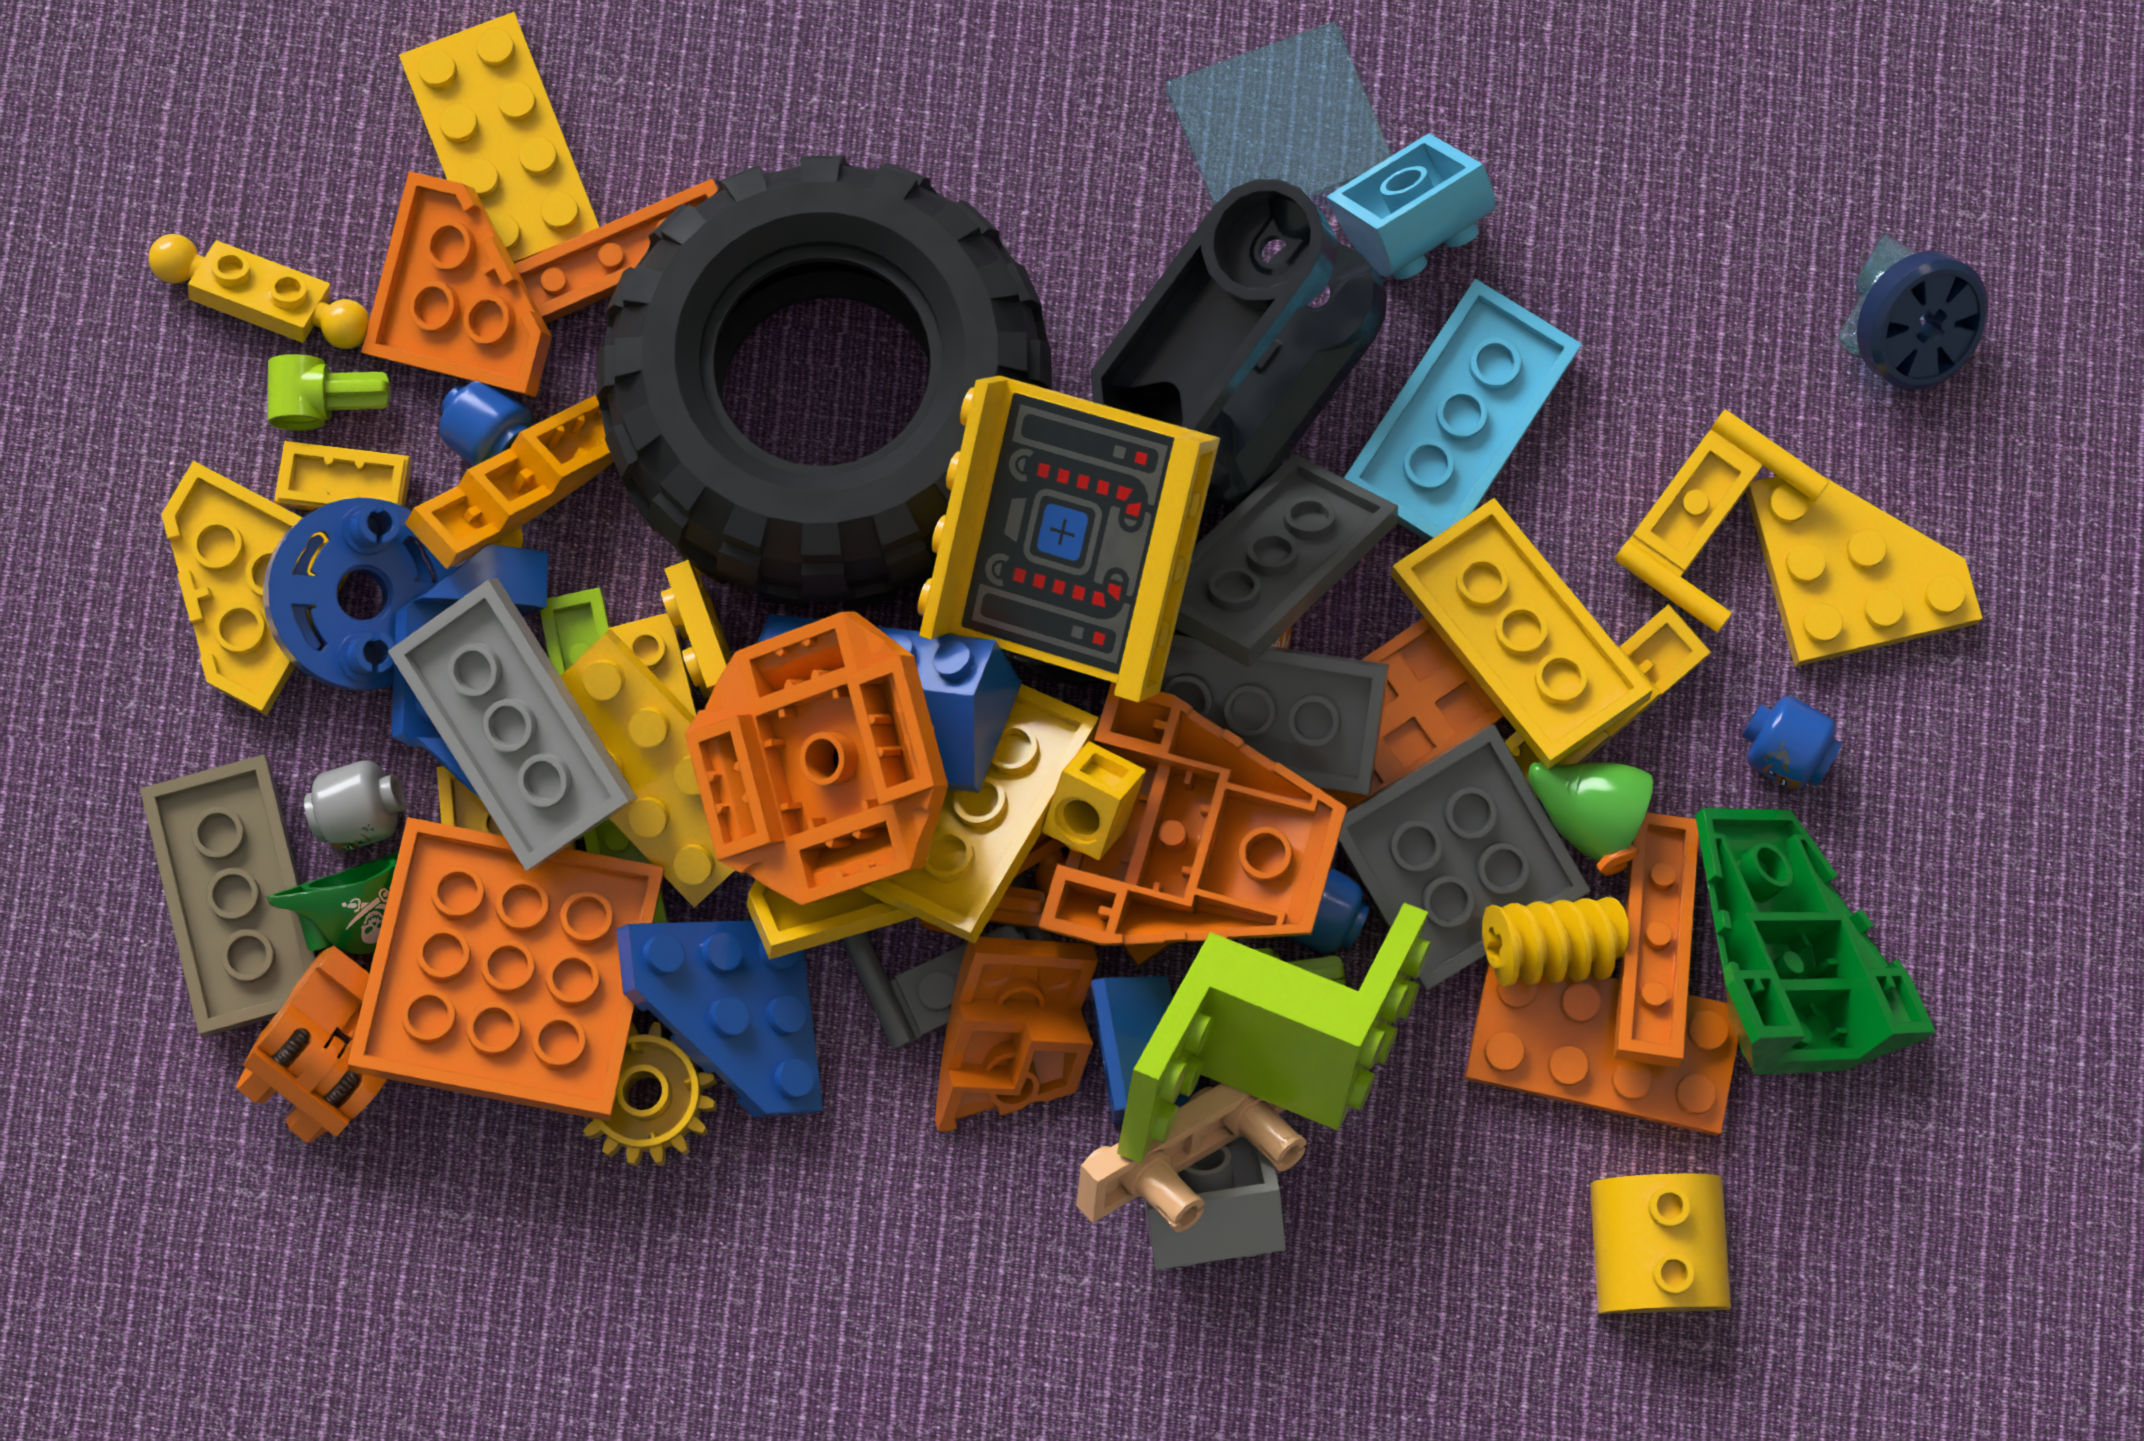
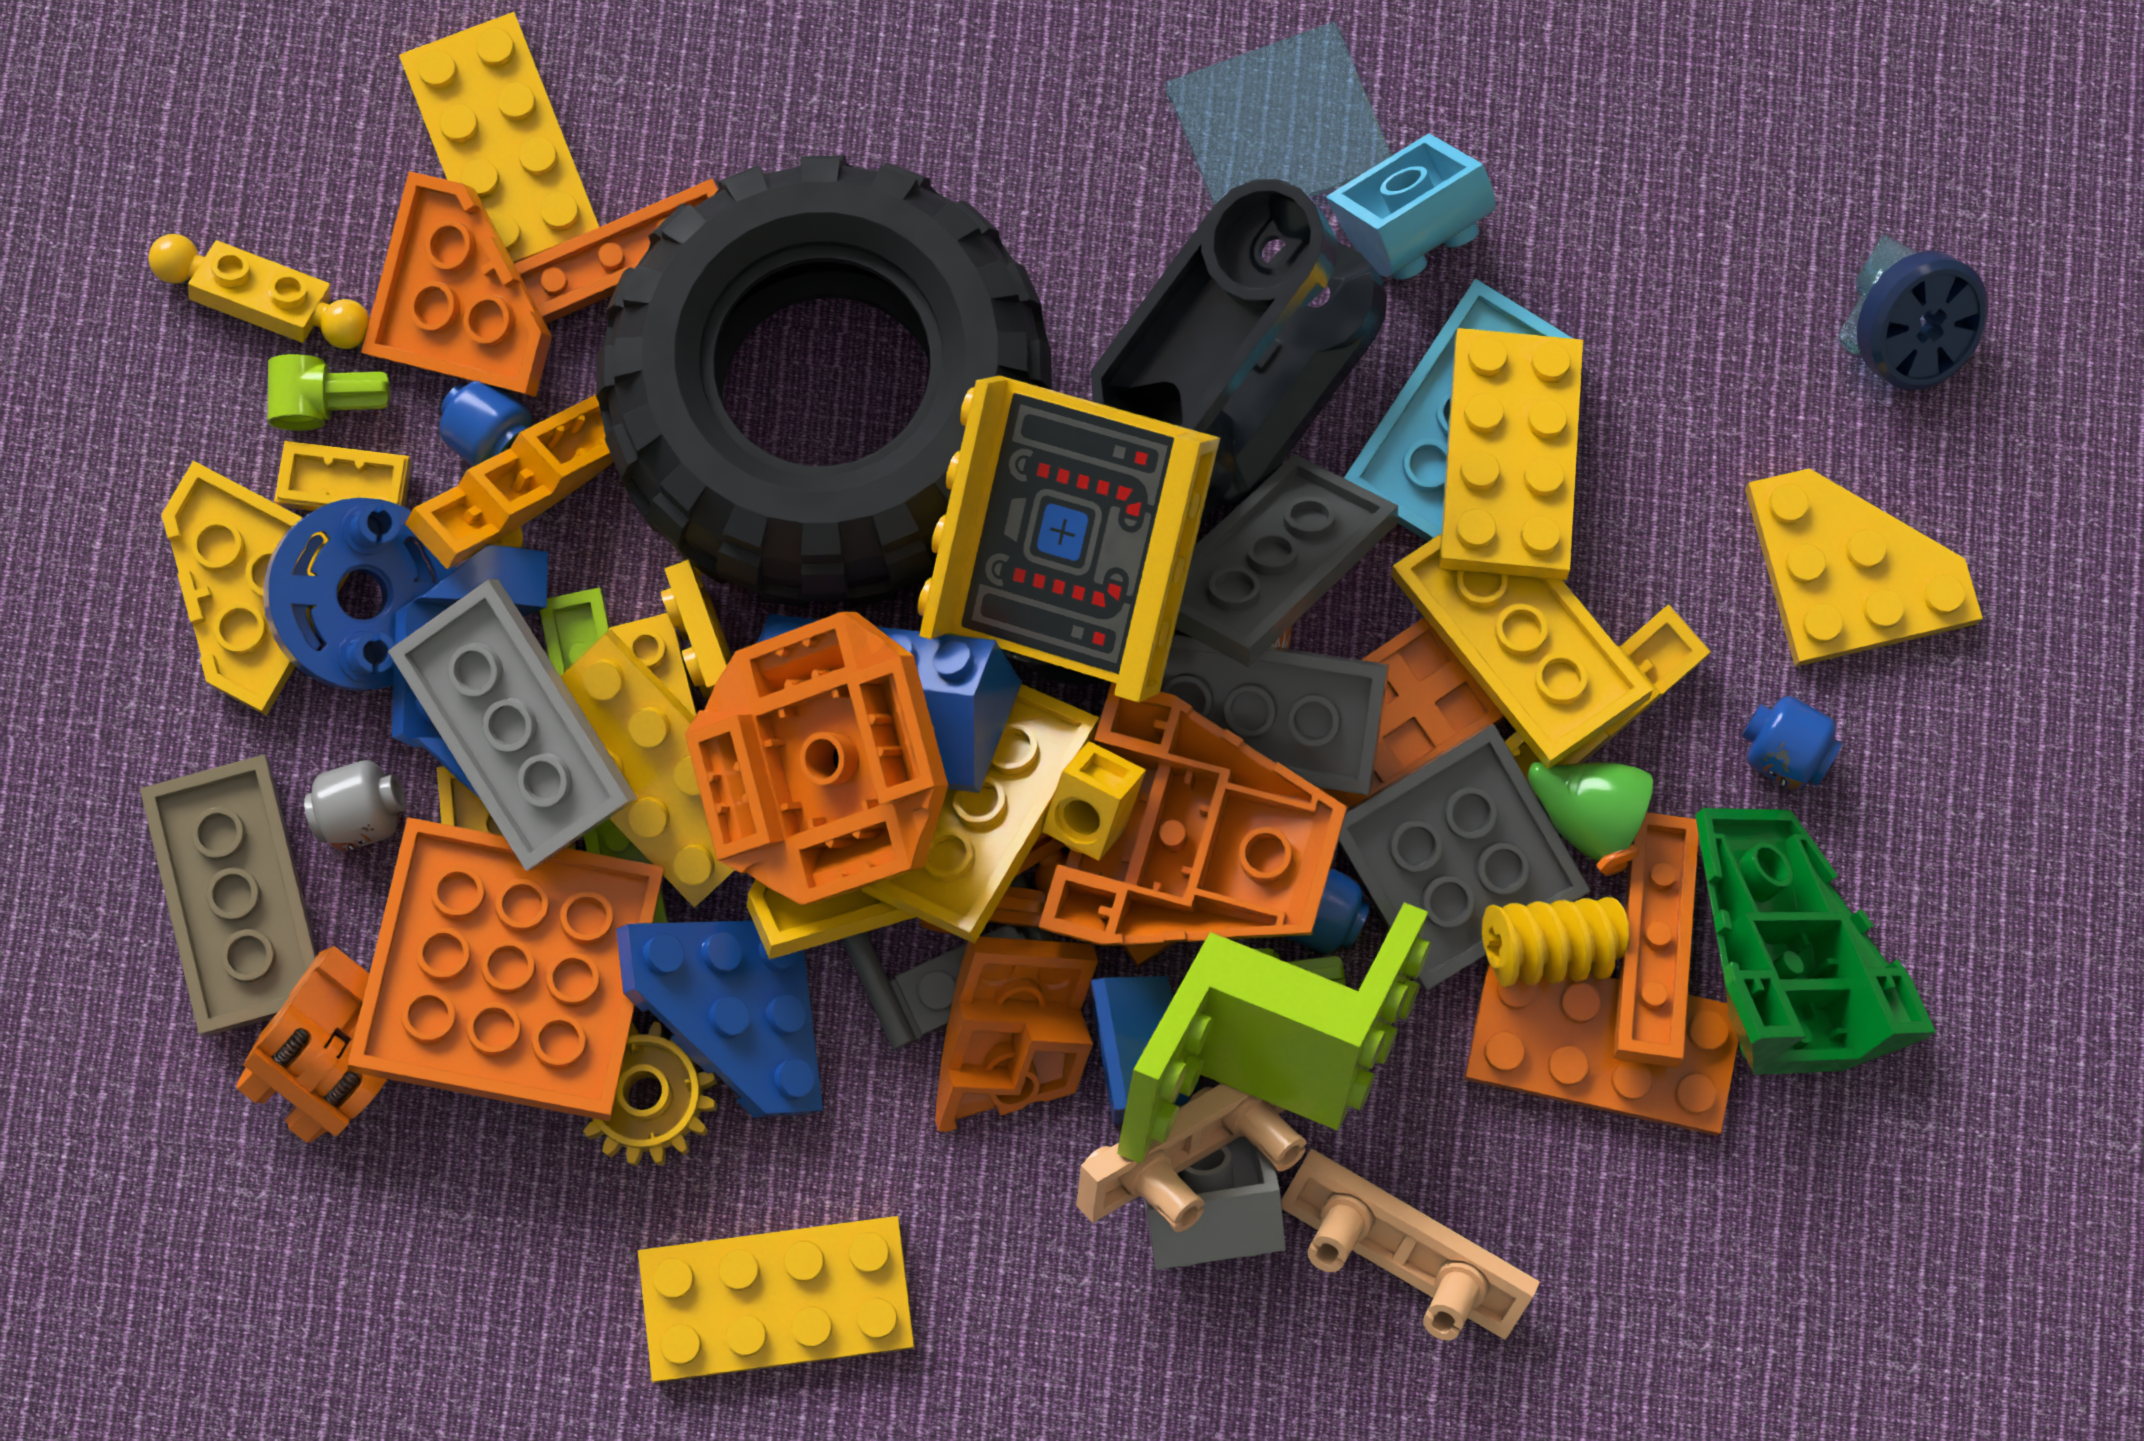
green hat [266,851,399,954] -> none
yellow brick [1590,1173,1731,1314] -> none
yellow plate [1614,409,1830,633] -> none
none -> yellow plate [638,1216,915,1383]
none -> light nougat plate [1281,1148,1540,1340]
none -> yellow plate [1439,328,1583,580]

